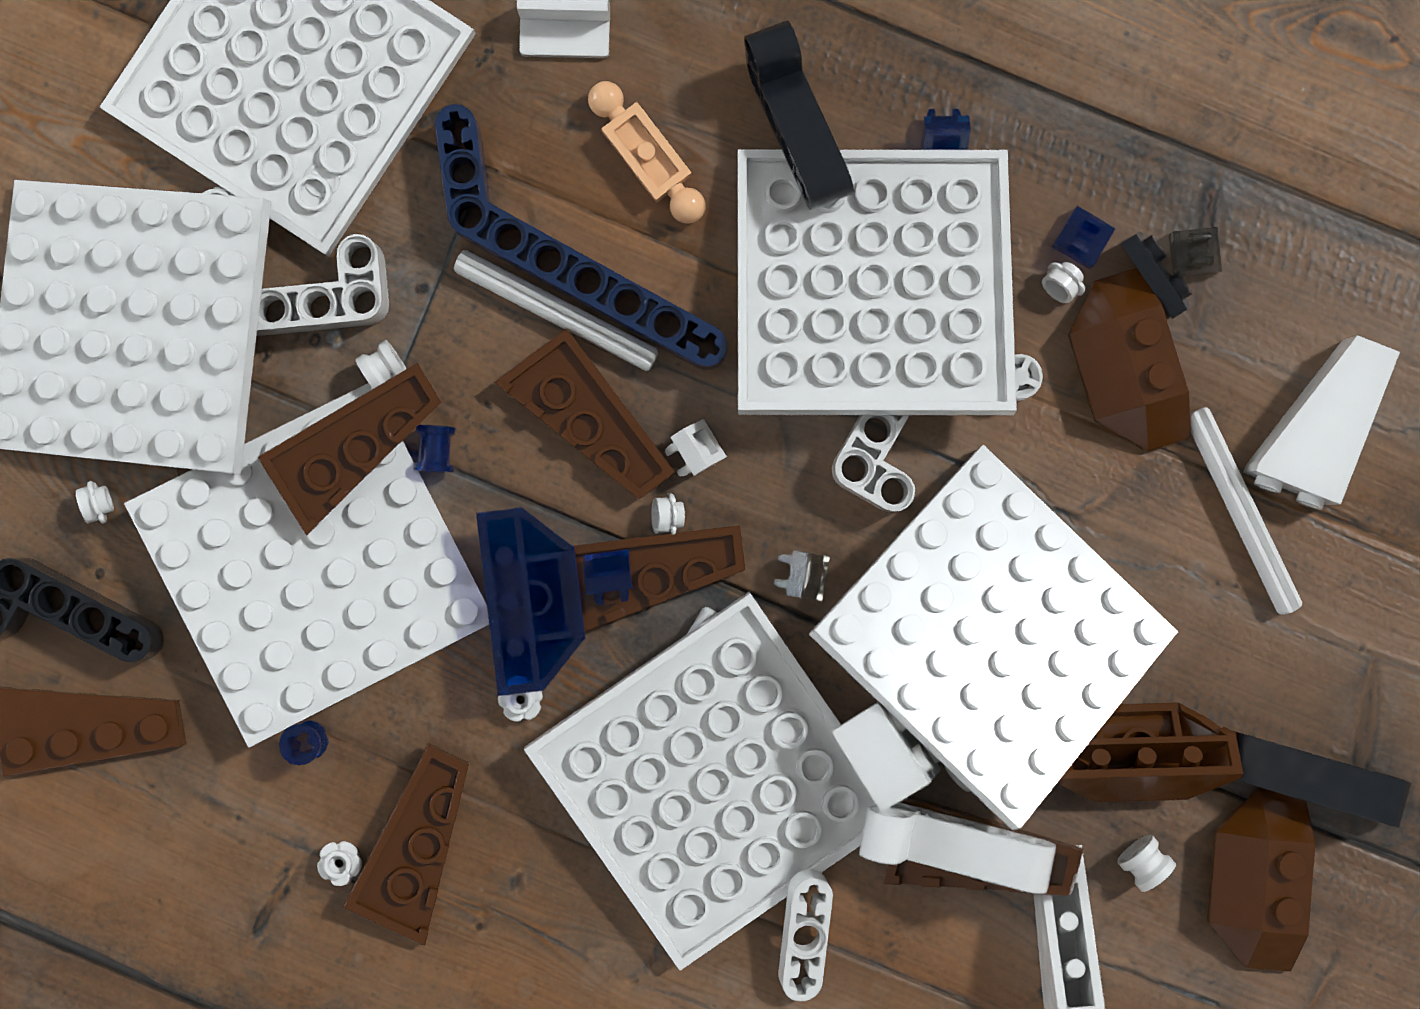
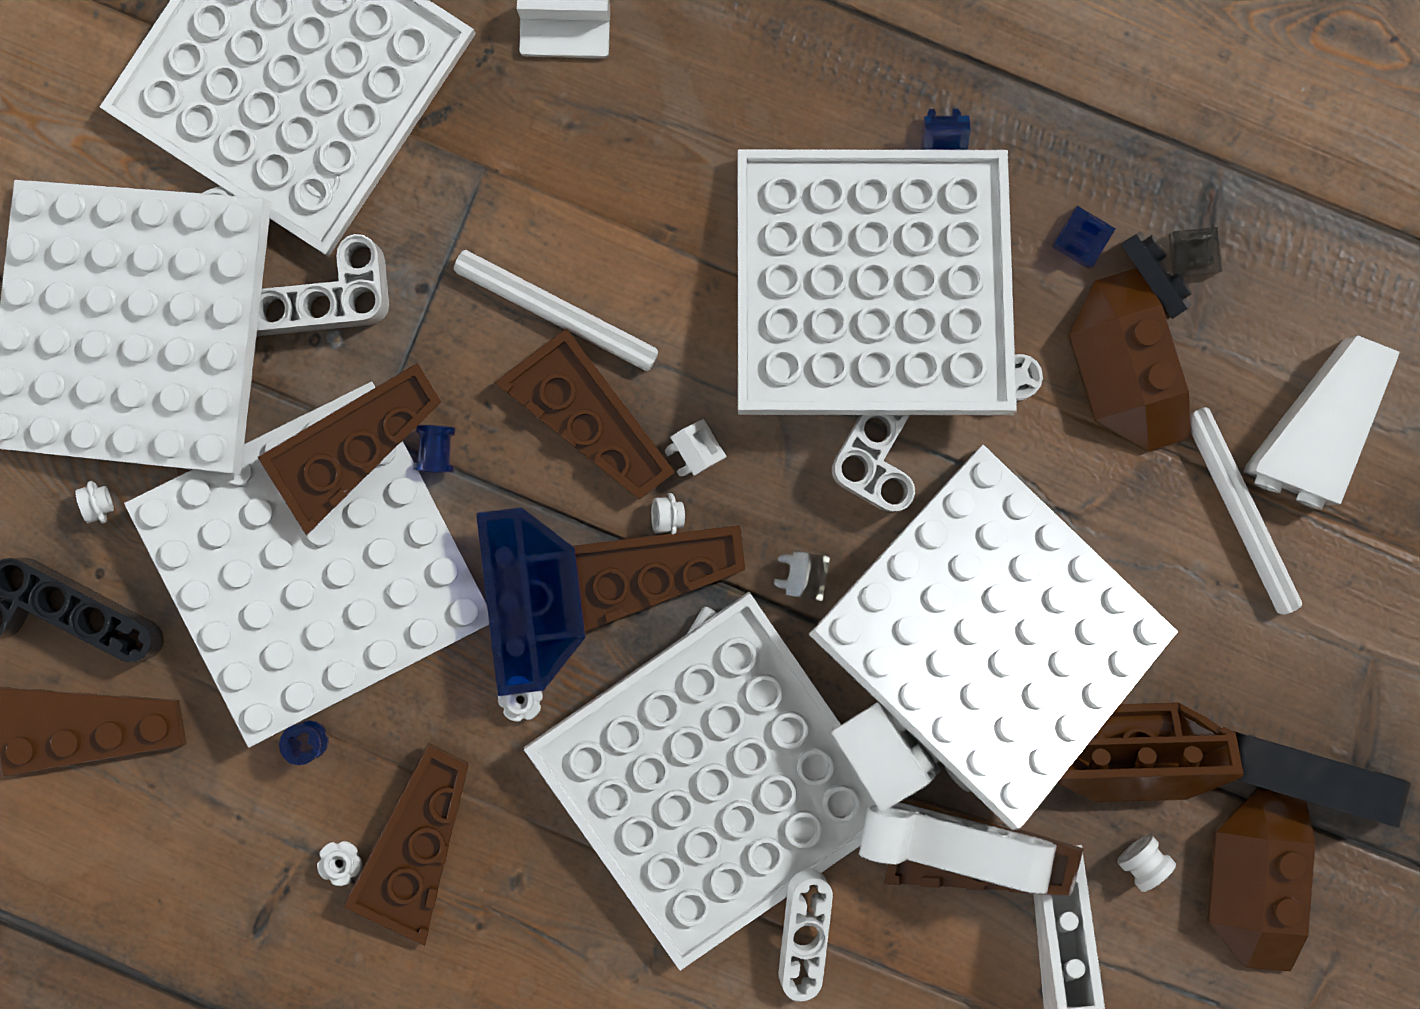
white wheel [355,340,407,389] -> none
dark blue beam [435,104,727,370] -> none
clear blue tile [583,549,633,605] -> none
light nougat plate [588,81,705,224] -> none
black beam [744,20,854,210] -> none
white plate [1042,262,1085,303] -> none

